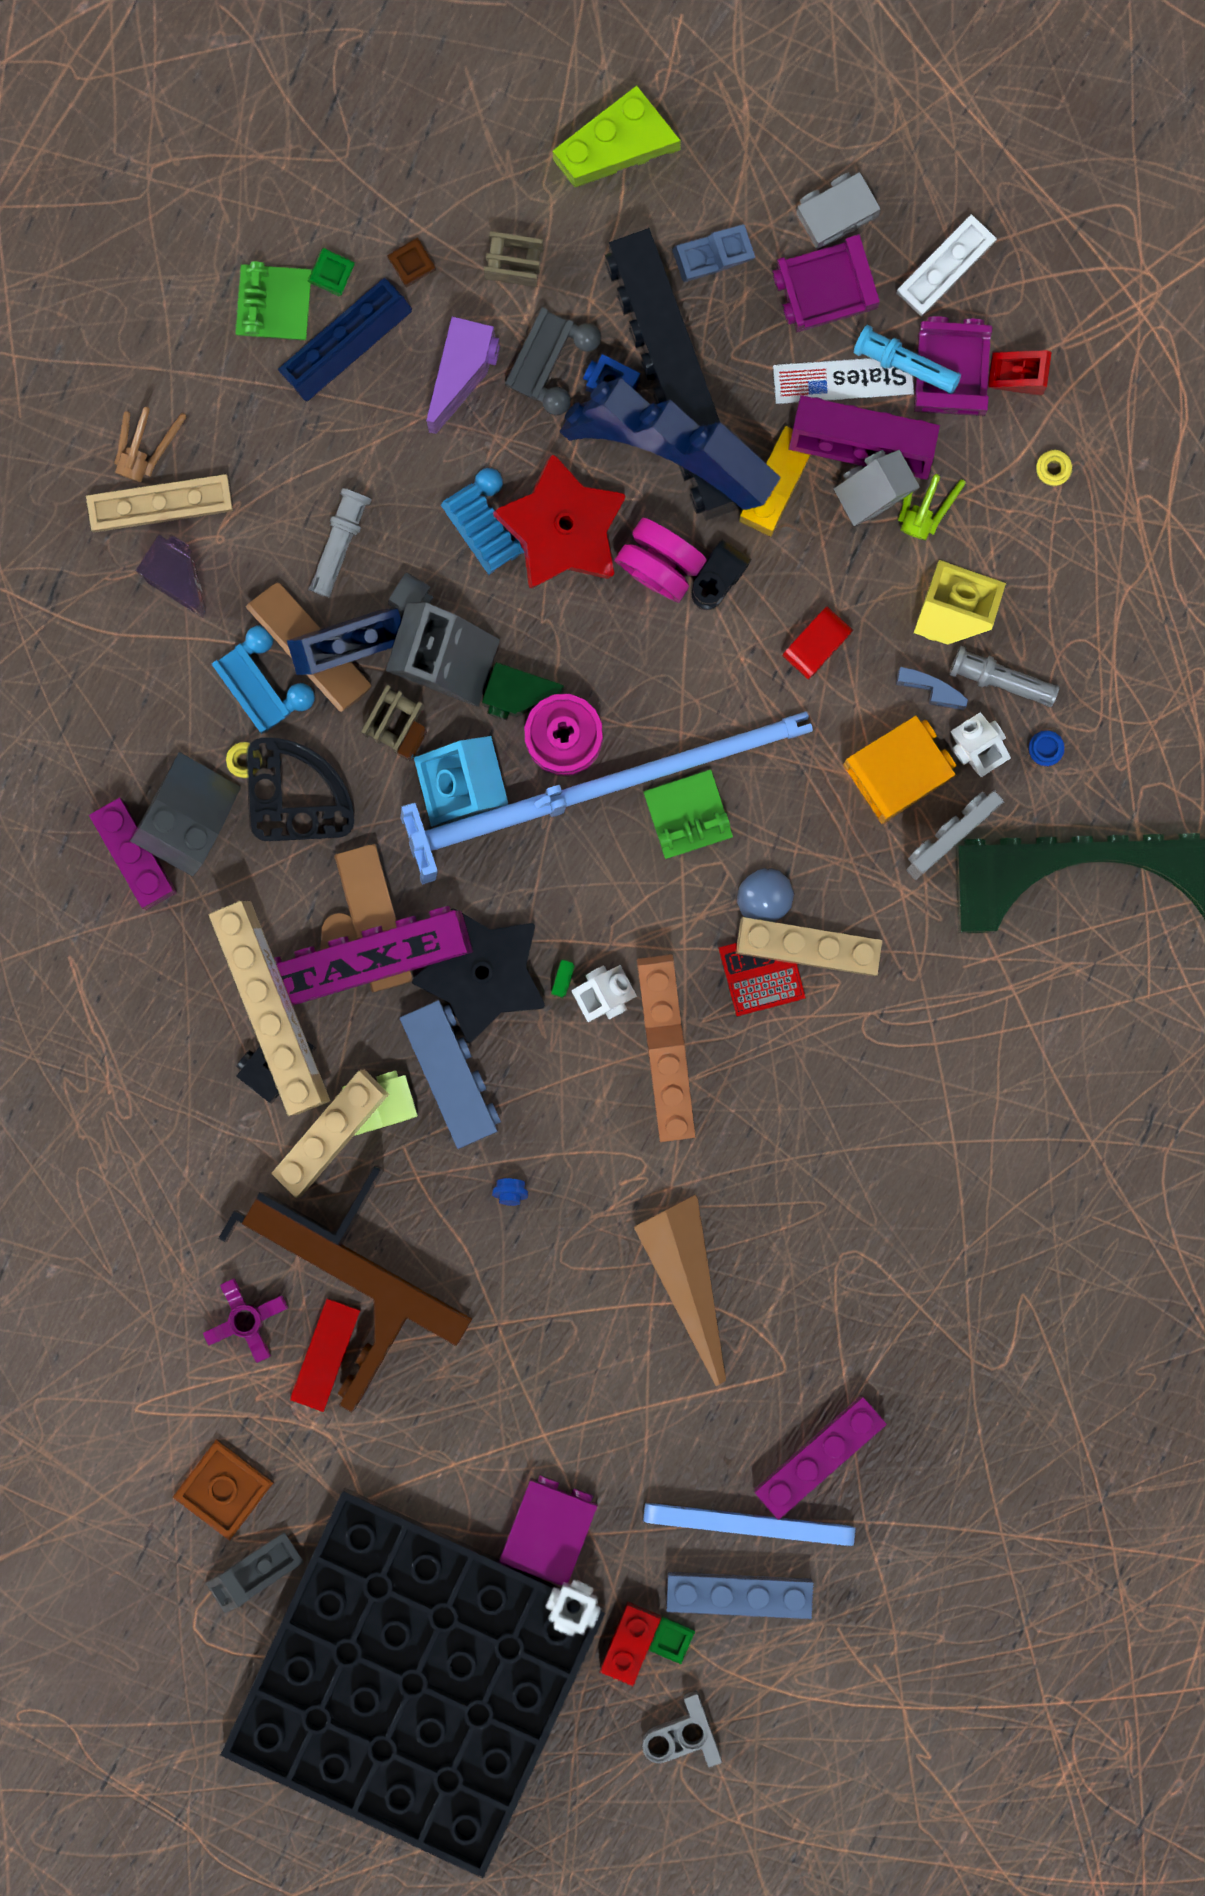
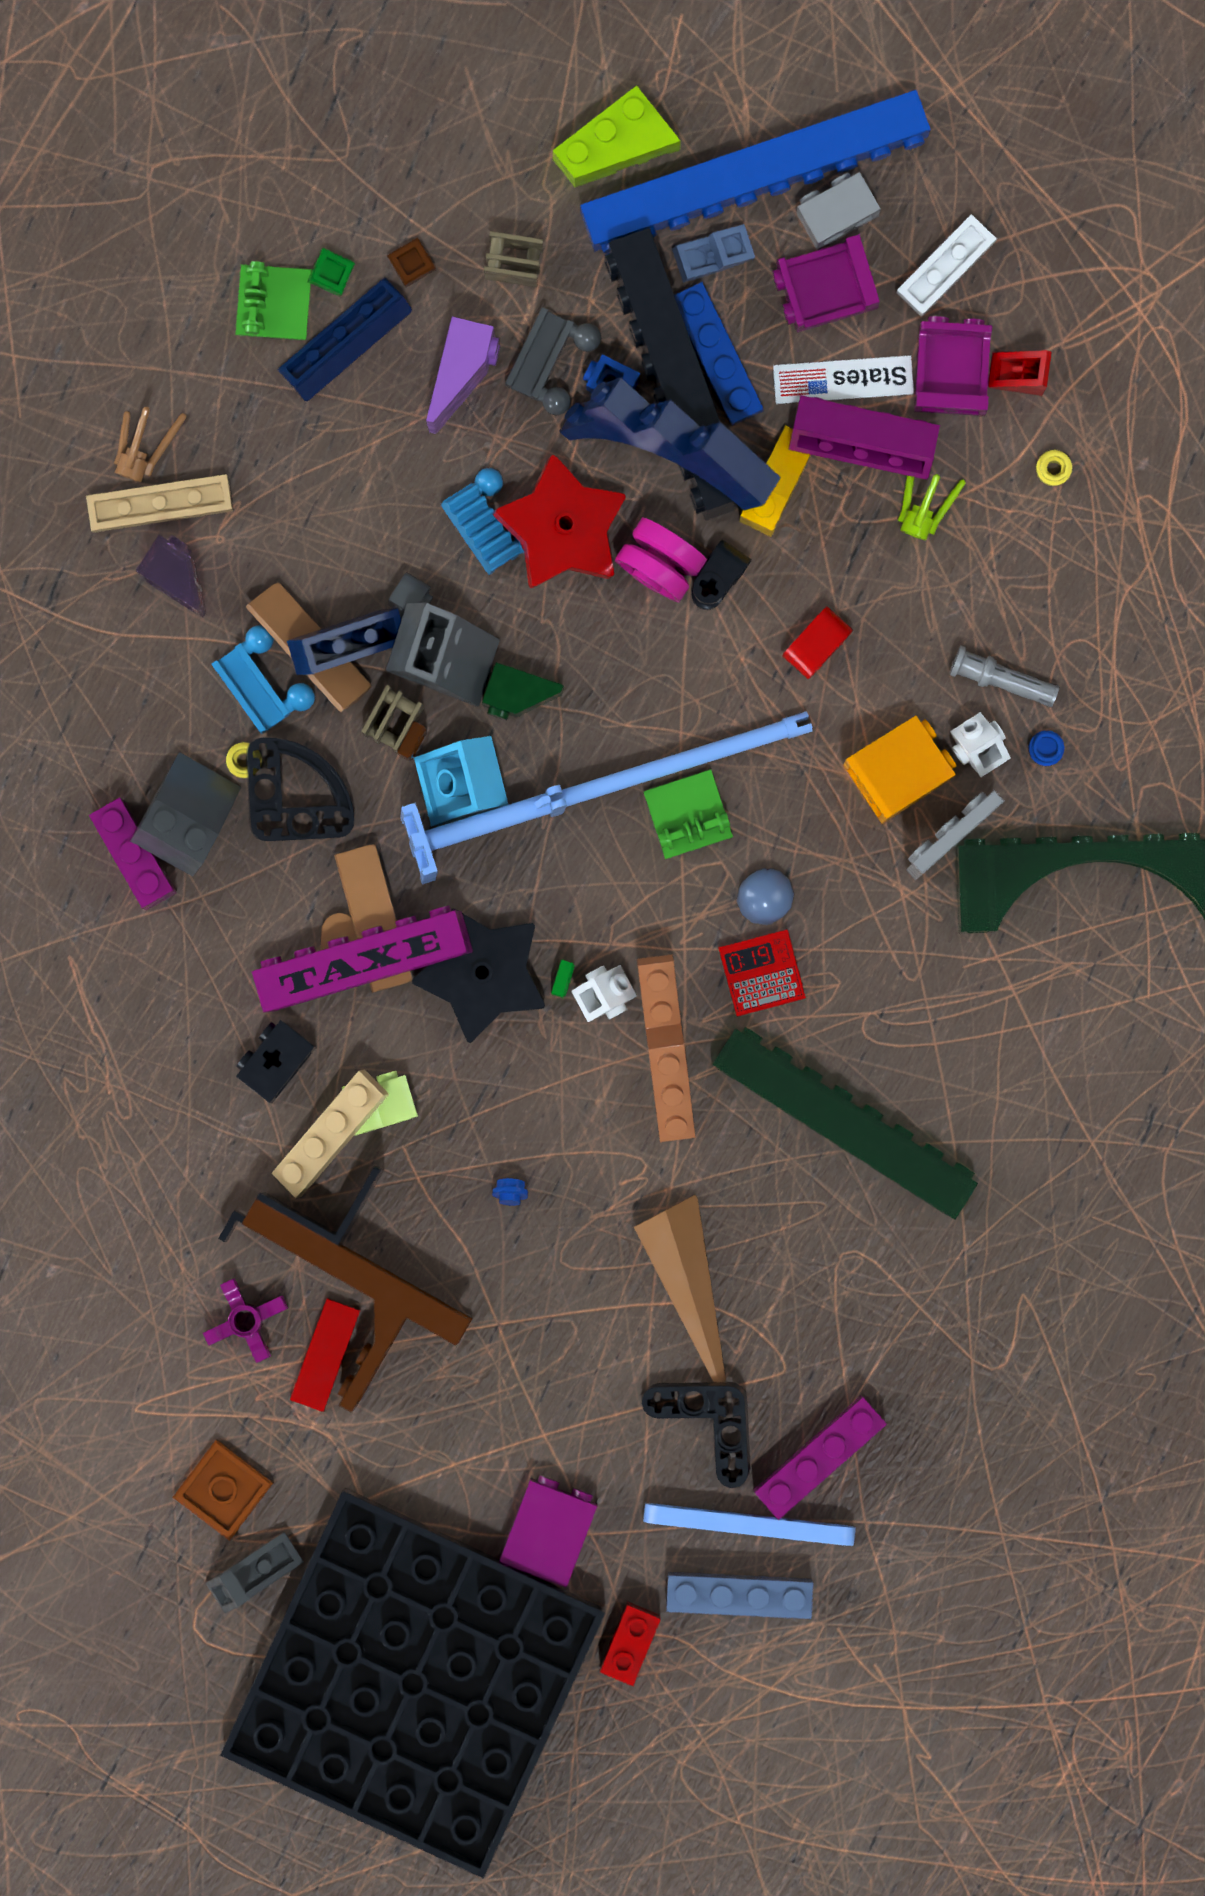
tan brick [208,901,330,1116] -> none
light grey pin [308,488,372,598] -> none
sand blue brick [400,1000,501,1149] -> none
dark pink wheel [524,694,603,776] -> none
white brick [546,1580,601,1636] -> none
light grey tile [642,1690,722,1767] -> none
green tile [648,1616,695,1665] -> none
tan plate [736,917,882,977] -> none
light grey brick [834,450,920,526] -> none
medium azure pin [854,325,961,394] -> none
sand blue slope [896,667,968,710] -> none
light yellow slope [914,560,1006,645] -> none
none -> blue brick [580,89,931,253]
none -> black beam [642,1382,750,1488]
none -> blue plate [674,282,764,426]
none -> clear green brick [712,1027,978,1220]

